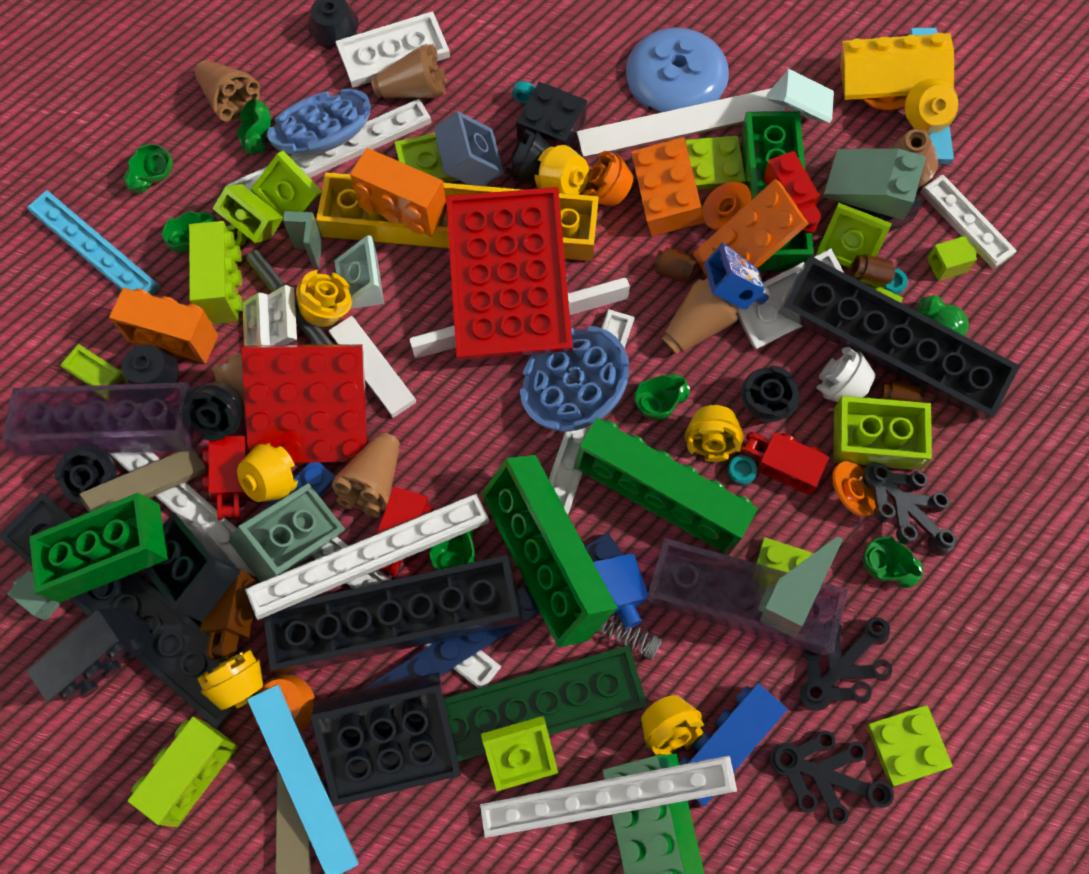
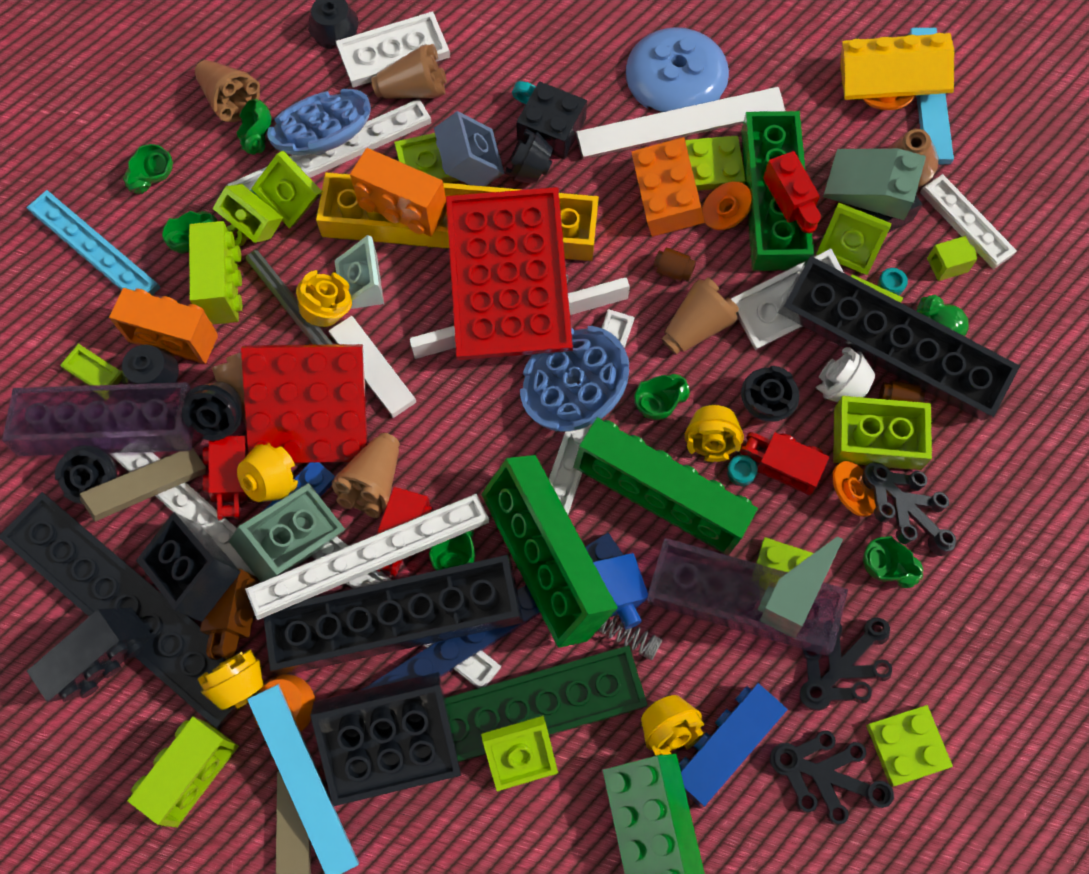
sand green brick [7,570,64,622] -> none
green brick [30,492,168,603] -> none
white slope [242,285,297,346] -> none
sand green panel [283,211,323,268] -> none
white tile [480,756,737,838] -> none
yellow cone [535,145,589,195] -> none
orange cone [582,151,633,206] -> none
orange plate [693,179,808,277] -> none
blue torso [704,242,770,309] -> none
light aqua slope [765,69,834,123] -> none
reddish brown brick [850,254,895,288] -> none
yellow cone [905,78,959,134] -> none

